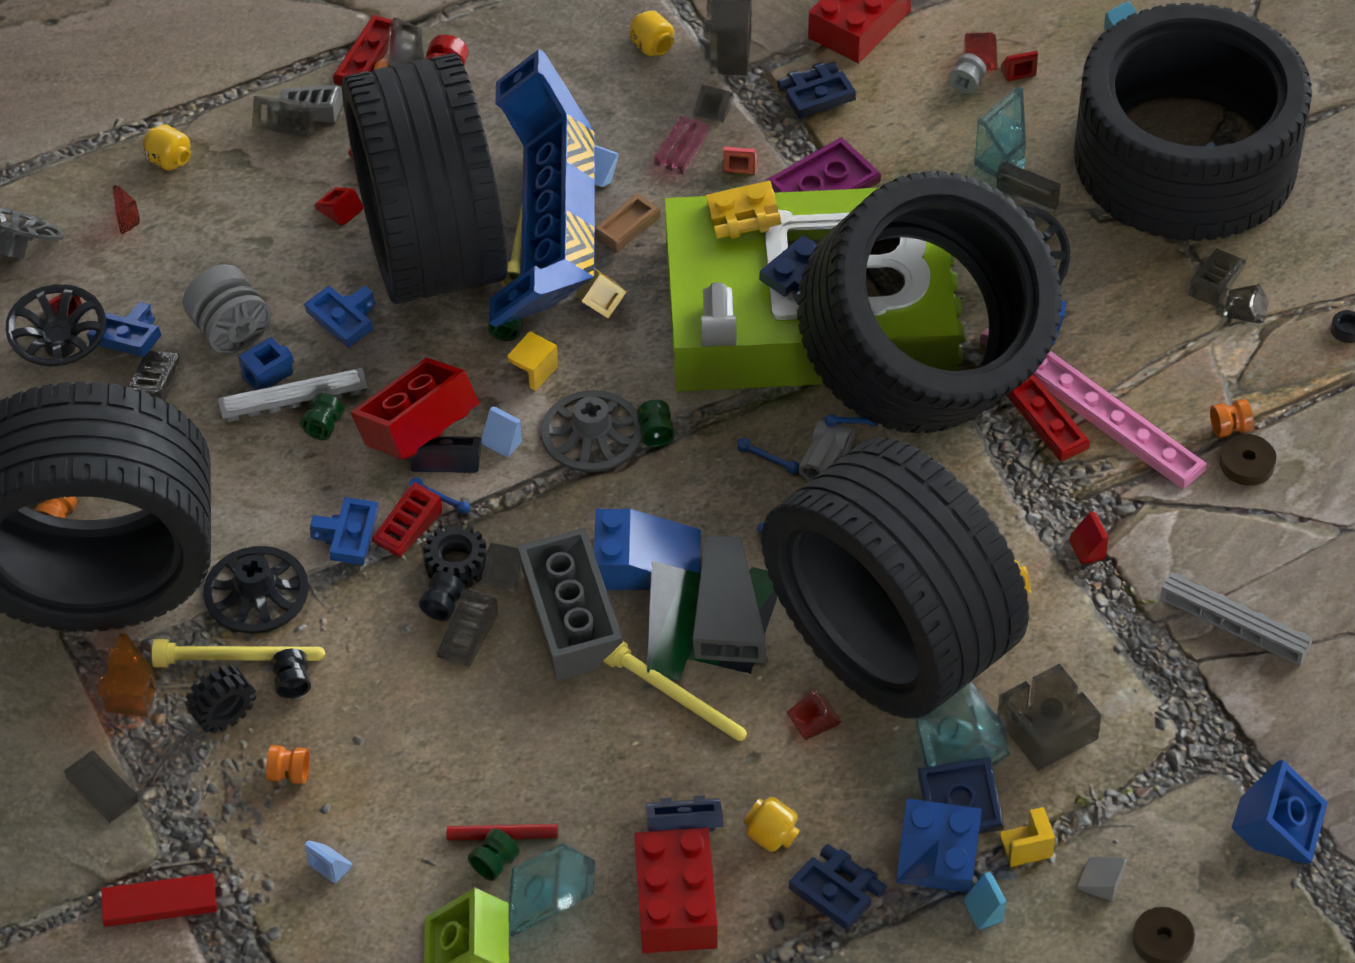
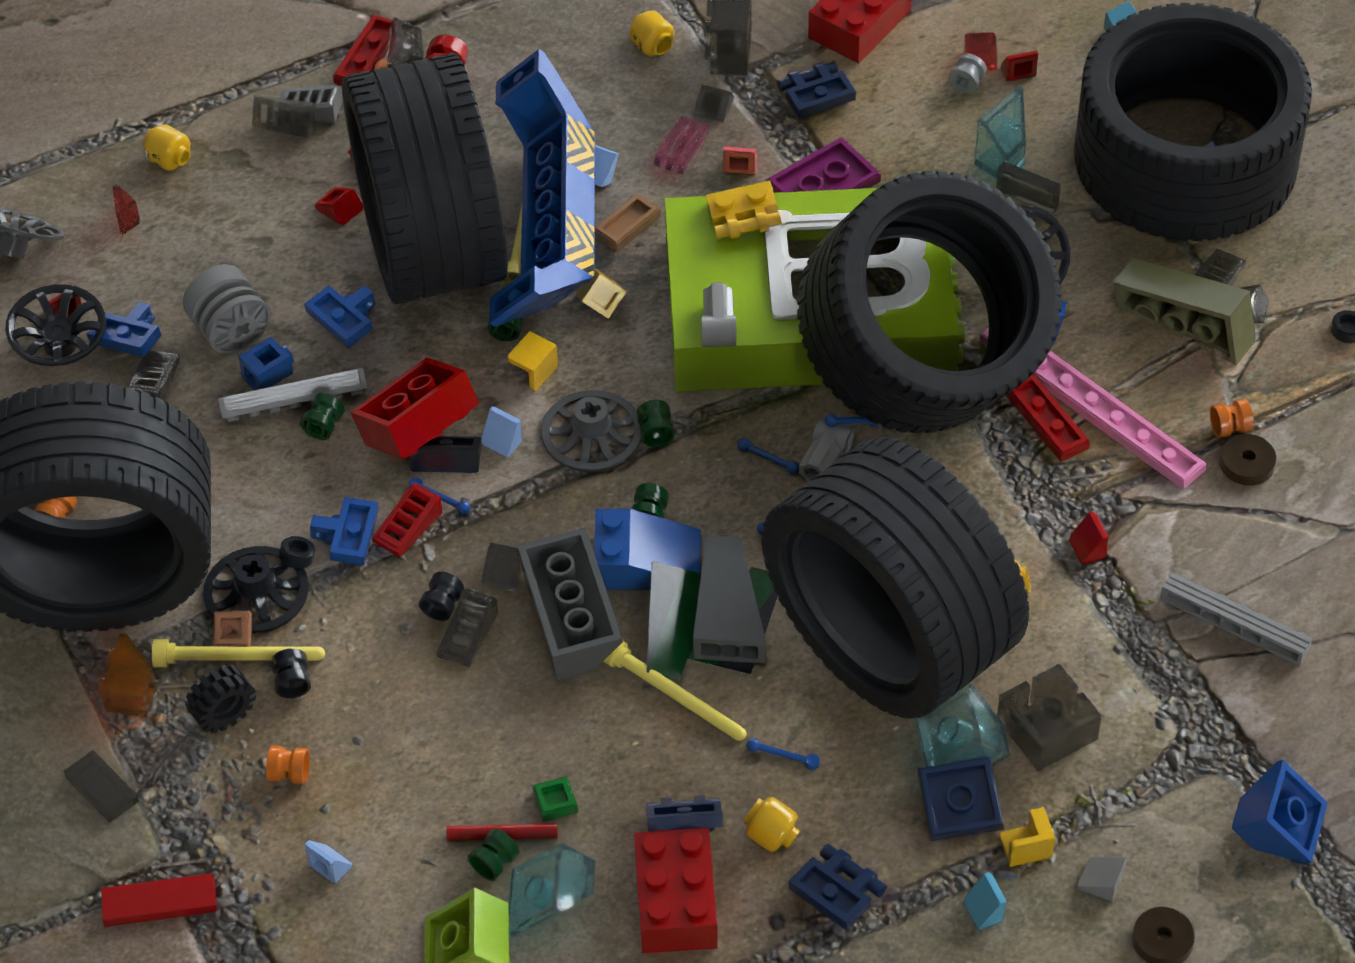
black tyre [423,523,488,588] -> none
dark blue plate [759,235,818,303] -> none
clear red slope [787,690,842,740] -> none
blue slope [897,798,982,893] -> none
none -> nougat tile [213,611,252,646]
none -> black tile [279,536,315,569]
none -> green tile [532,776,578,822]
none -> dark green wheel [631,483,669,518]
none -> blue hinge [746,738,820,770]
none -> olive wedge [1113,258,1256,365]

